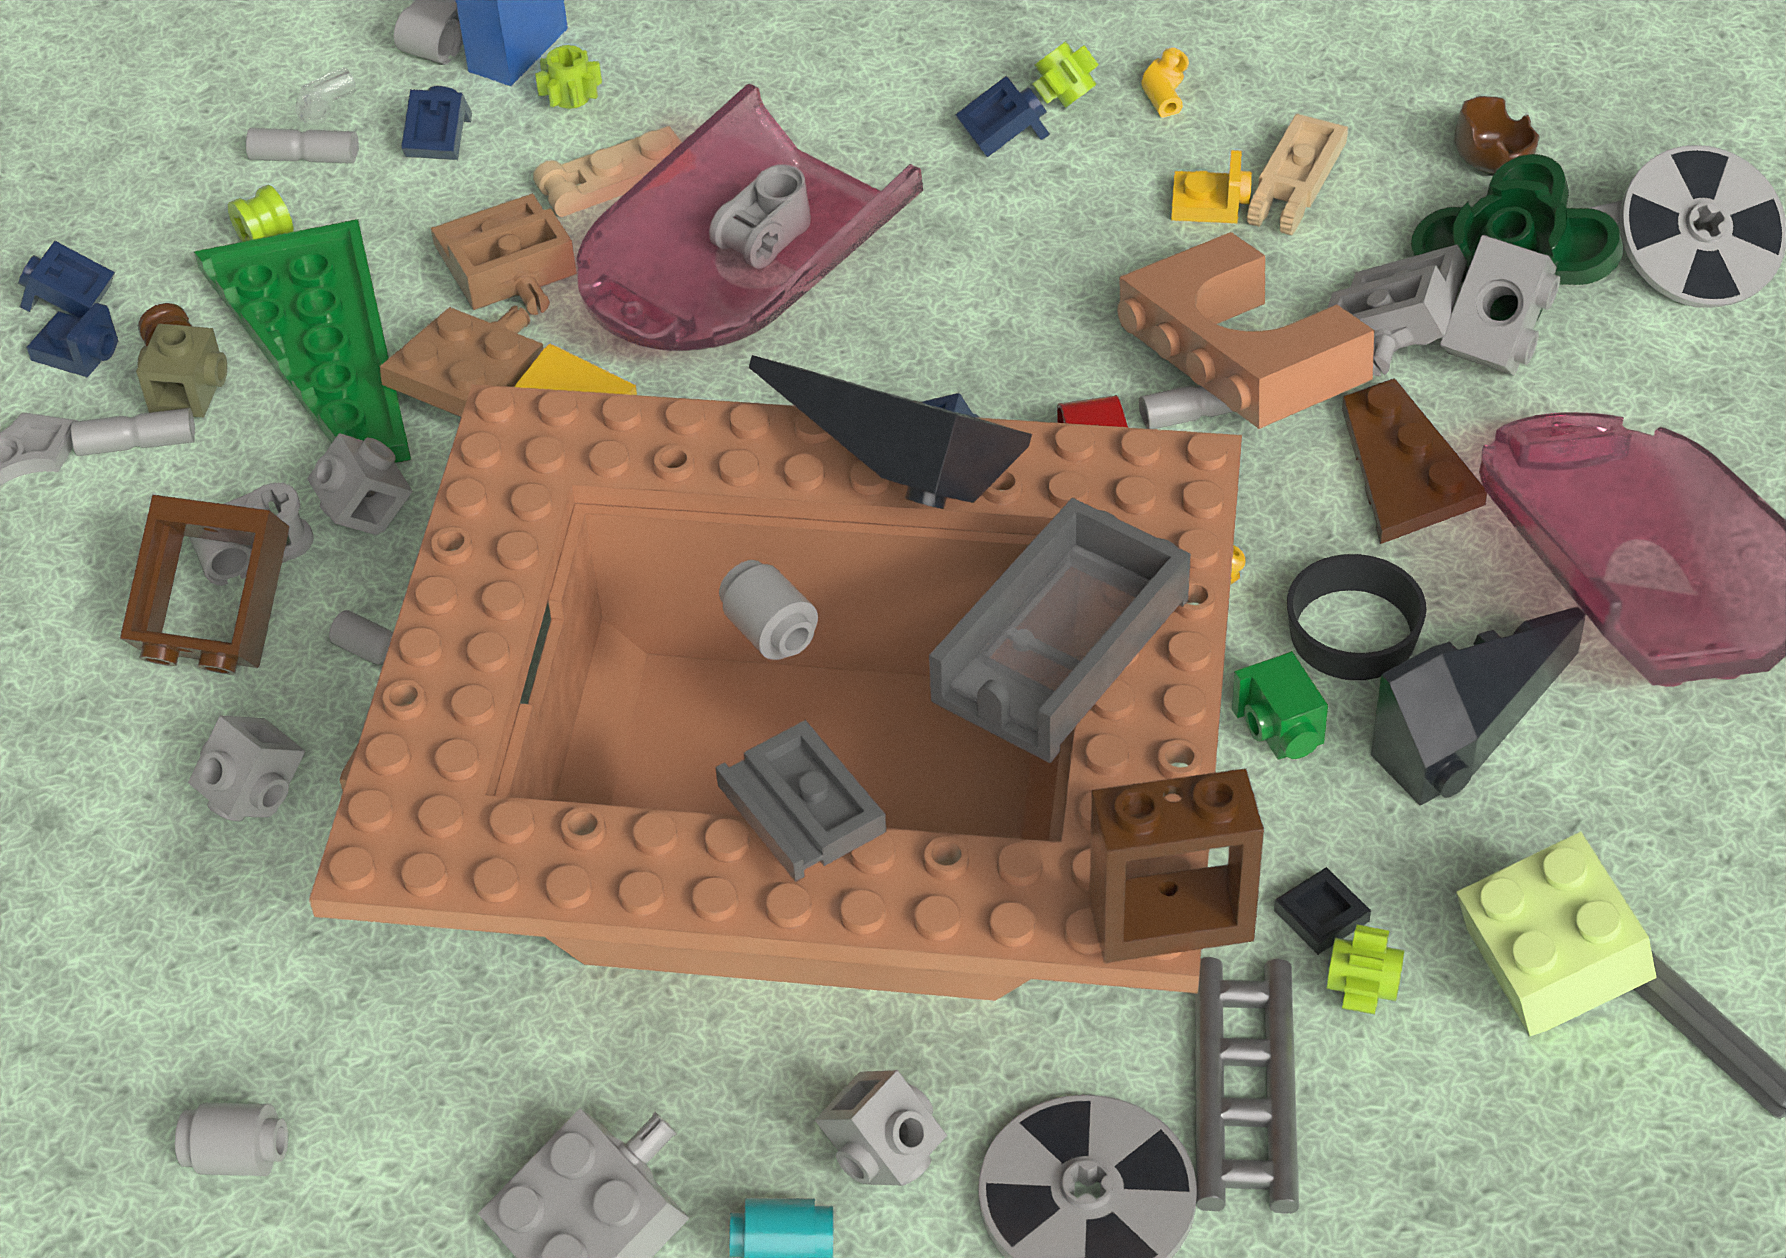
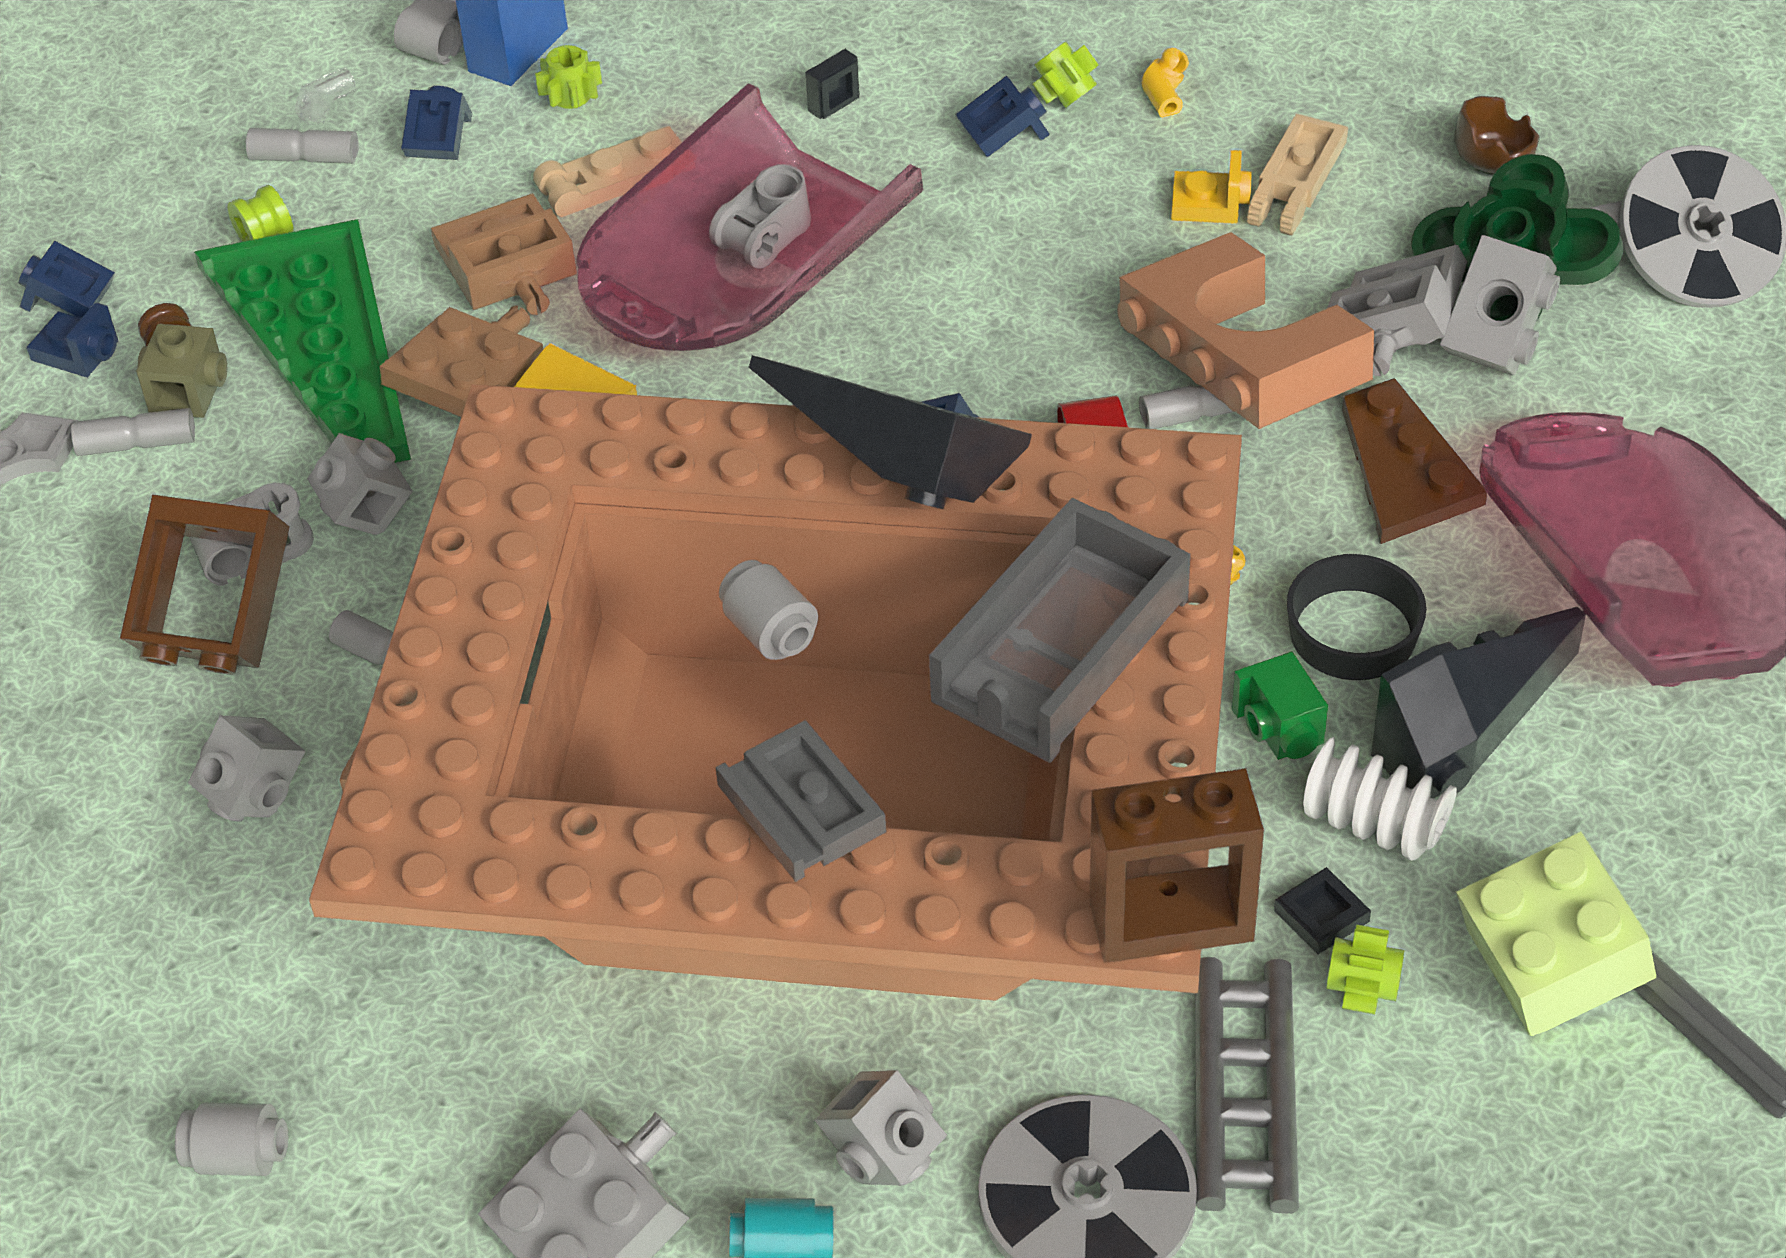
none -> black tile [805,49,860,119]
none -> white piece [1303,737,1457,861]

